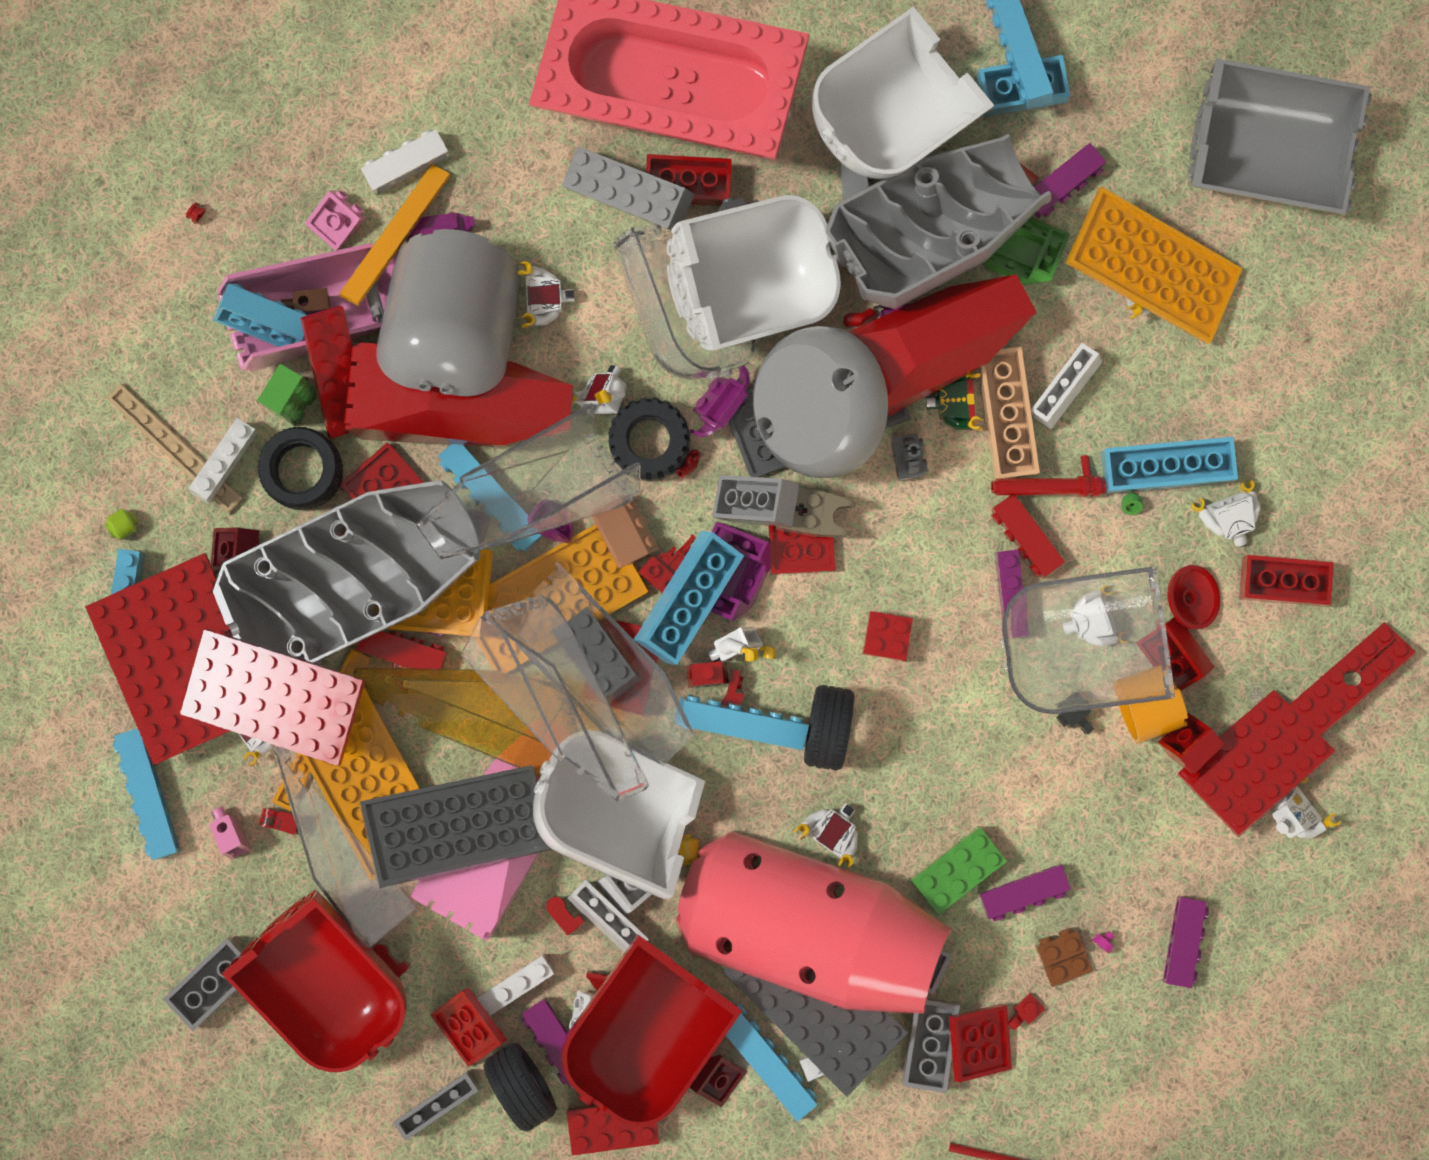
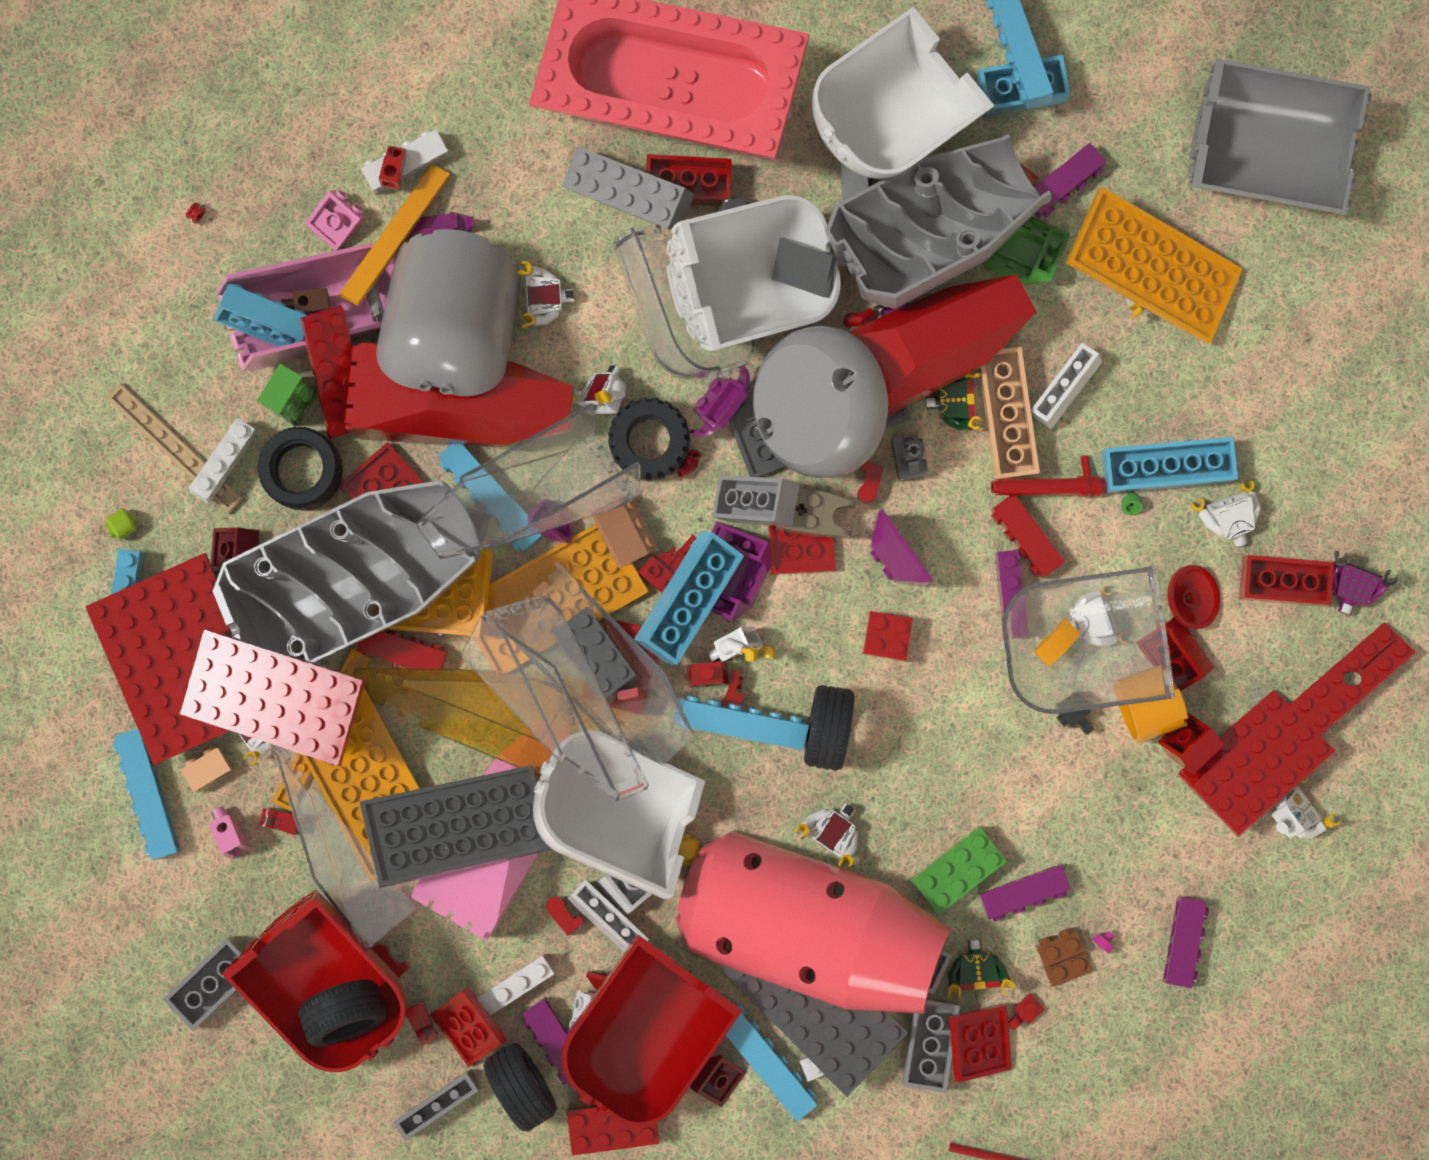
none -> light nougat brick [180,746,234,792]
none -> black tyre [298,979,388,1047]
none -> red leg [379,145,406,190]
none -> red leg [406,1000,438,1046]
none -> red tile [617,688,646,702]
none -> dark grey tile [772,238,837,297]
none -> red leg [857,462,884,504]
none -> magenta slope [870,509,933,587]
none -> dark green torso [947,939,1015,999]
none -> light orange slope [1033,619,1080,667]
none -> magenta torso [1332,551,1398,616]

